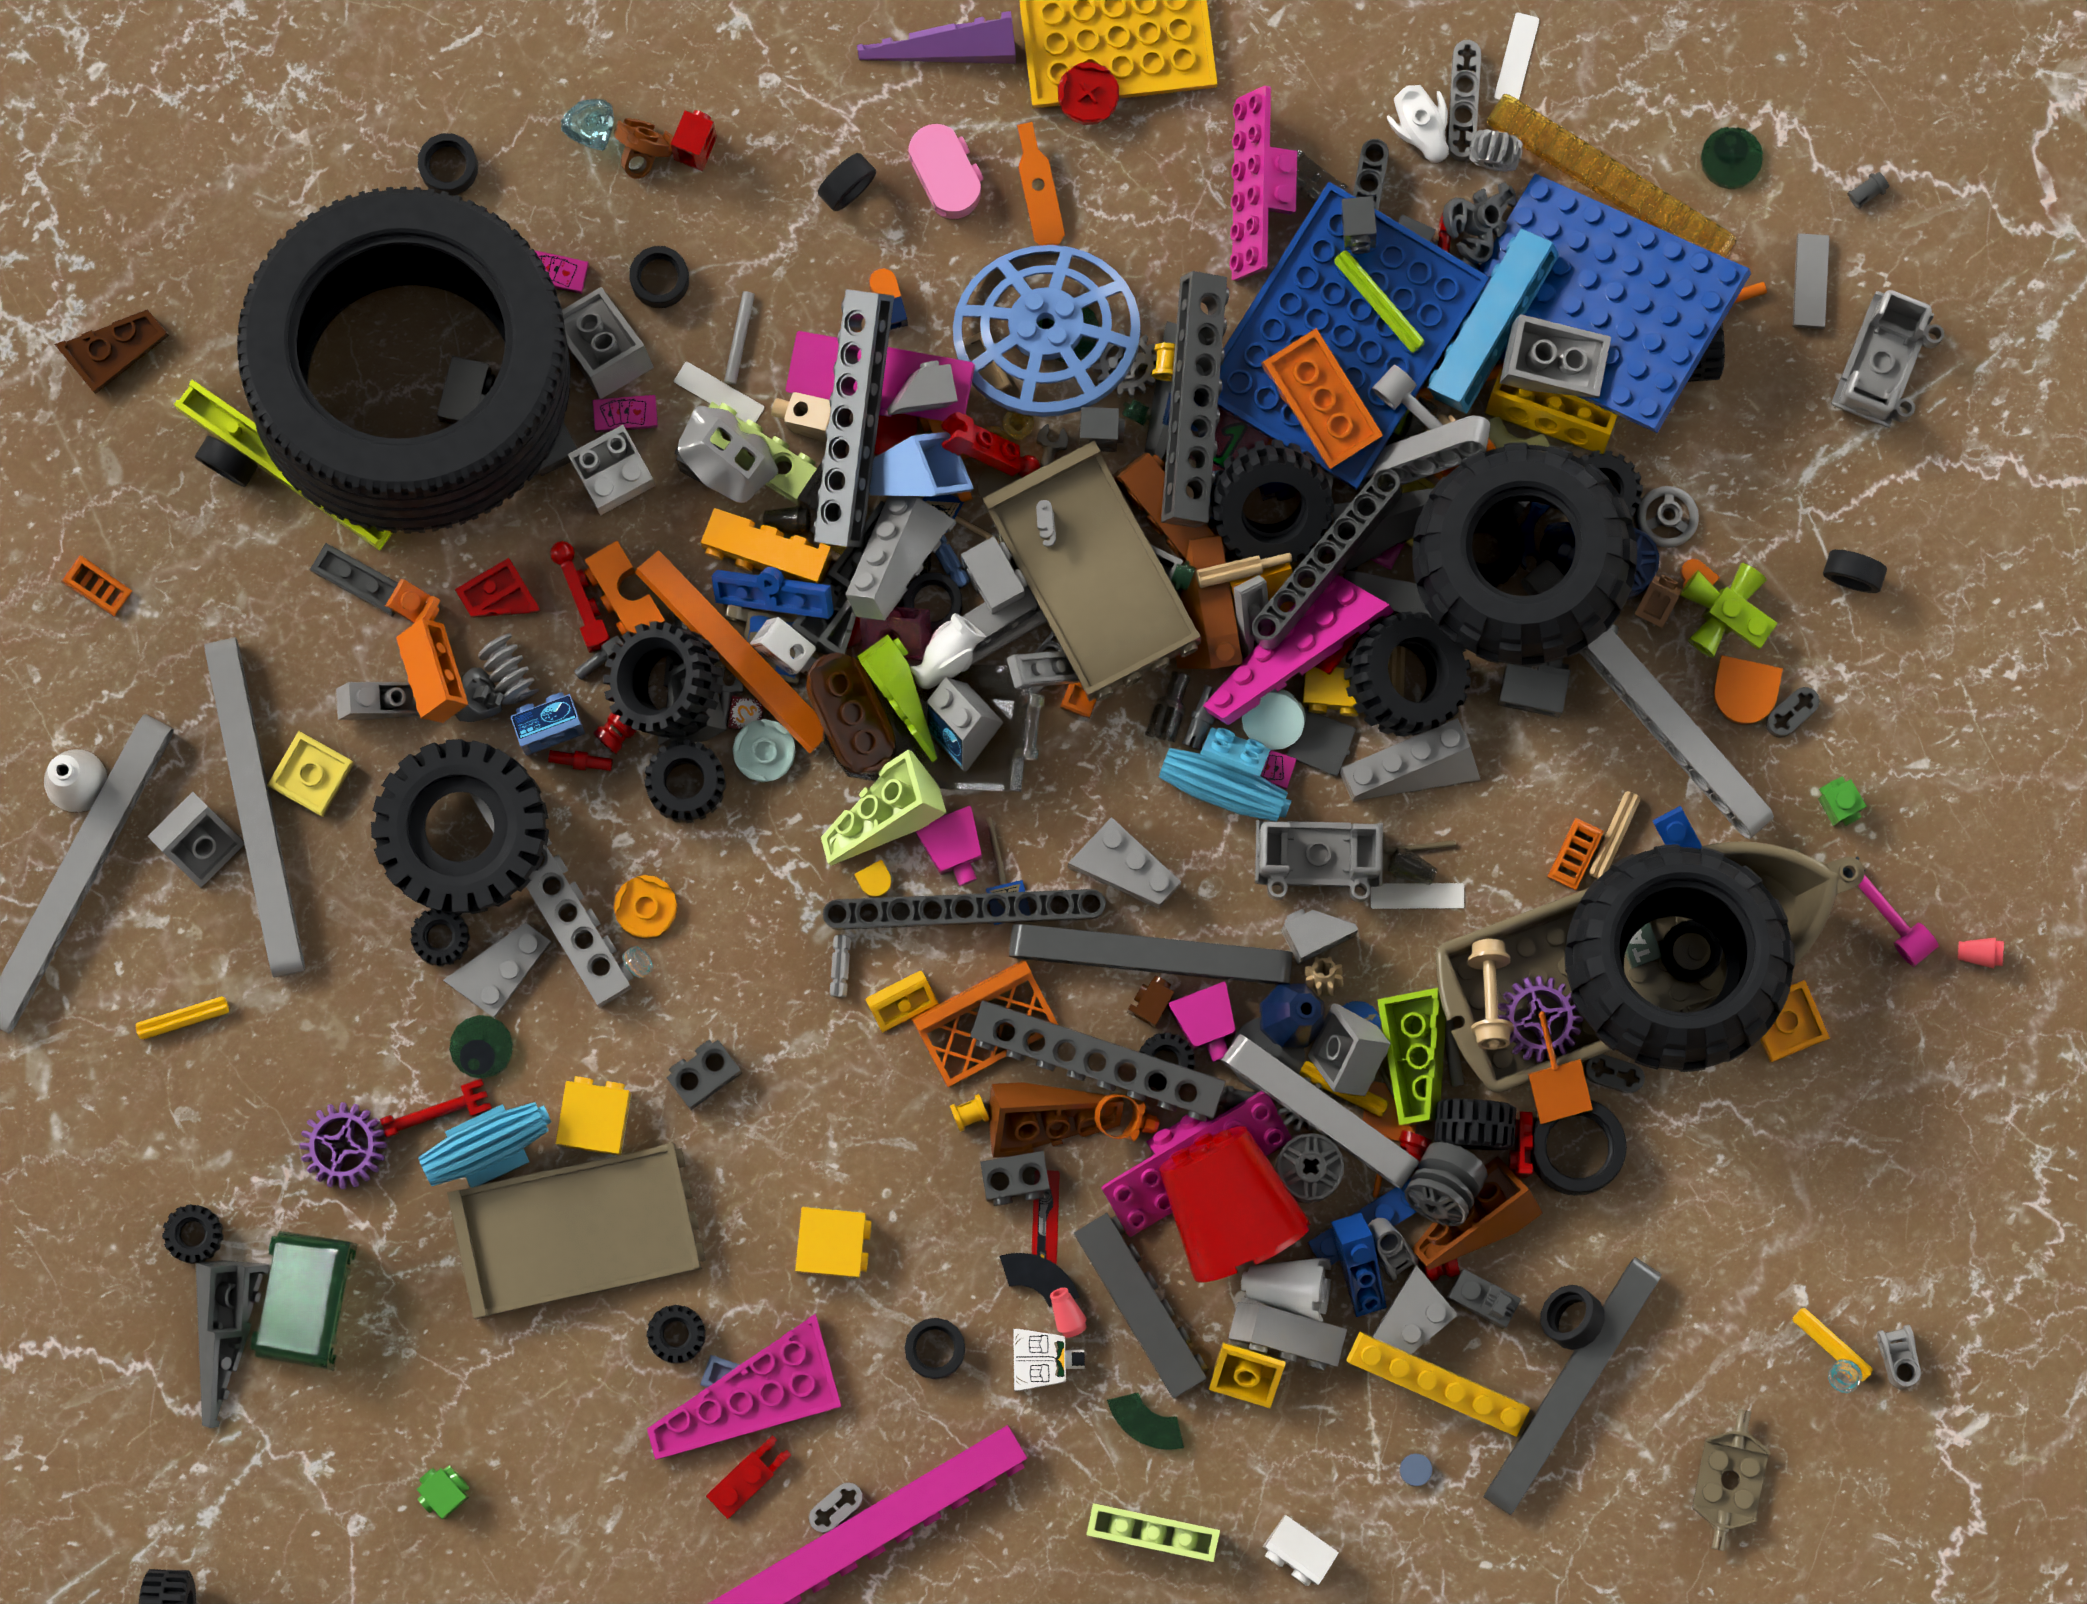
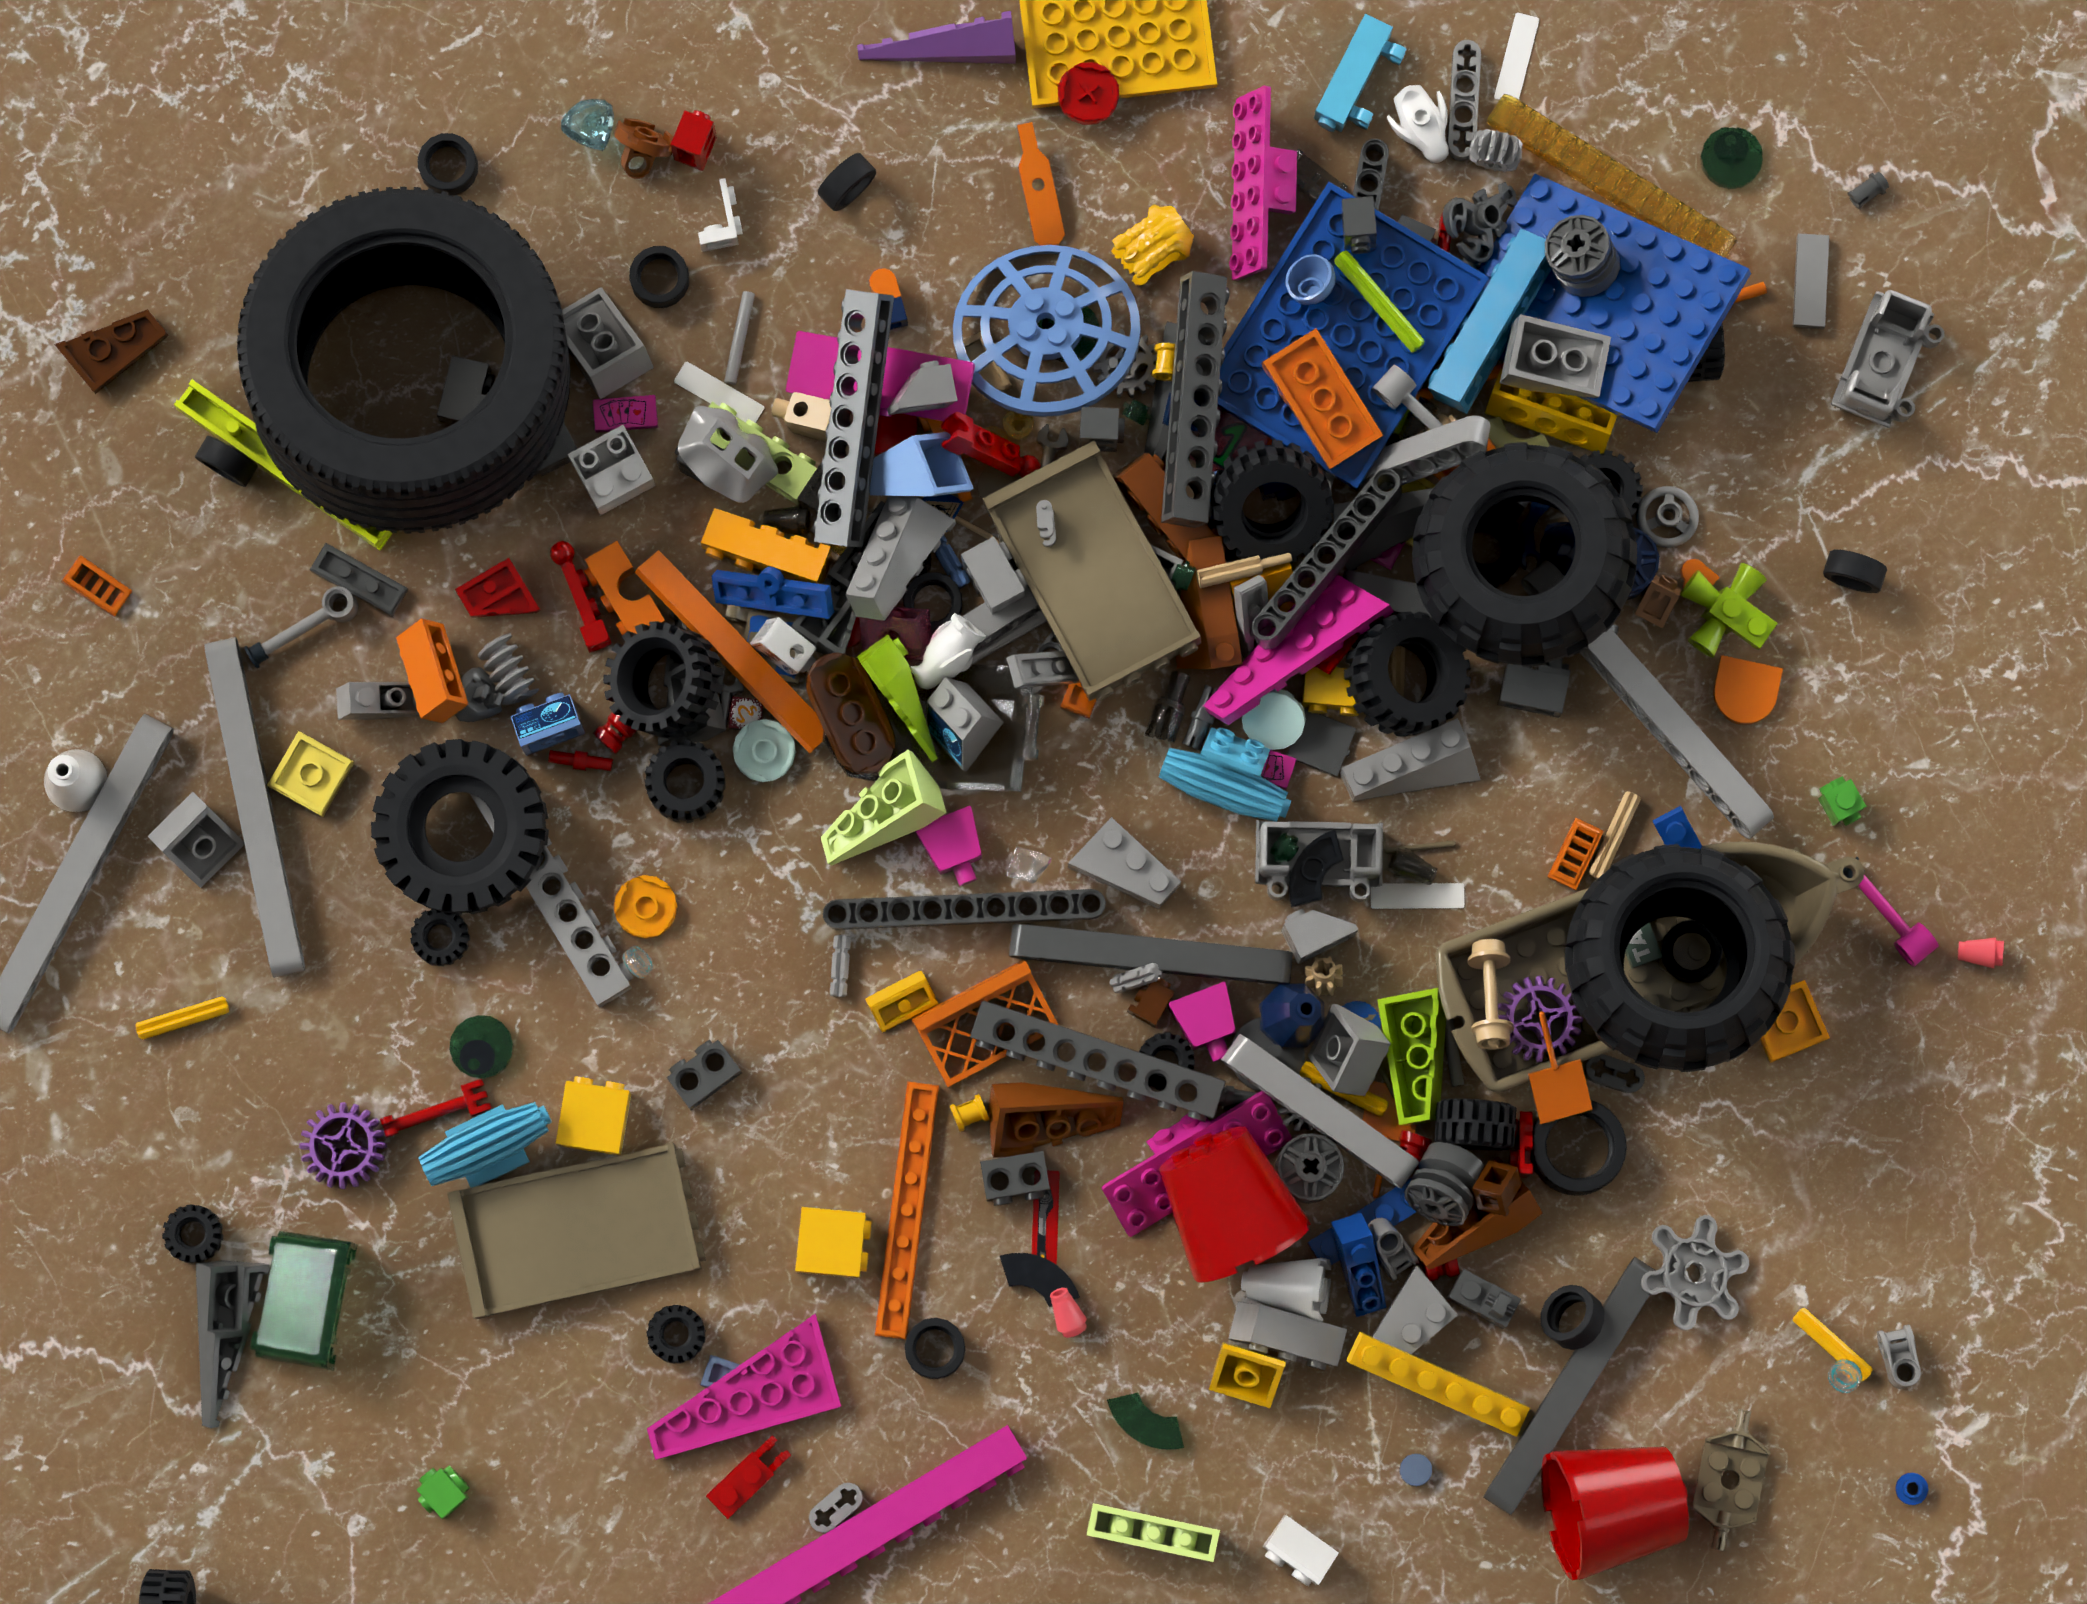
orange bracket [385,579,440,623] -> none
light grey wing [443,922,552,1019] -> none
dark pink tile [530,249,589,294] -> none
dark grey bar [574,635,625,680] -> none
yellow tile [854,859,891,897] -> none
bright pink brick [908,124,984,219] -> none
piece [986,817,1031,925] -> none
white torso [1013,1329,1085,1391] -> none
dark grey brick [1074,1213,1209,1399] -> none
orange piece [1094,1093,1160,1142] -> none
dark grey beam [1766,687,1820,738] -> none
none -> light grey piece [244,586,358,669]
none -> white bracket [698,178,743,252]
none -> orange tile [875,1081,939,1340]
none -> clear slope [1006,846,1052,884]
none -> light grey axle [1110,963,1162,993]
none -> yellow piece [1111,205,1194,286]
none -> clear green plate [1270,833,1299,863]
none -> medium blue piece [1286,254,1336,305]
none -> black tile [1289,830,1344,908]
none -> medium azure brick [1314,14,1406,132]
none -> reddish brown brick [1472,1160,1522,1217]
none -> red cone [1541,1446,1689,1580]
none -> dark grey wheel [1545,215,1620,297]
none -> light grey plate [1641,1215,1749,1330]
none -> blue plate [1895,1473,1928,1505]

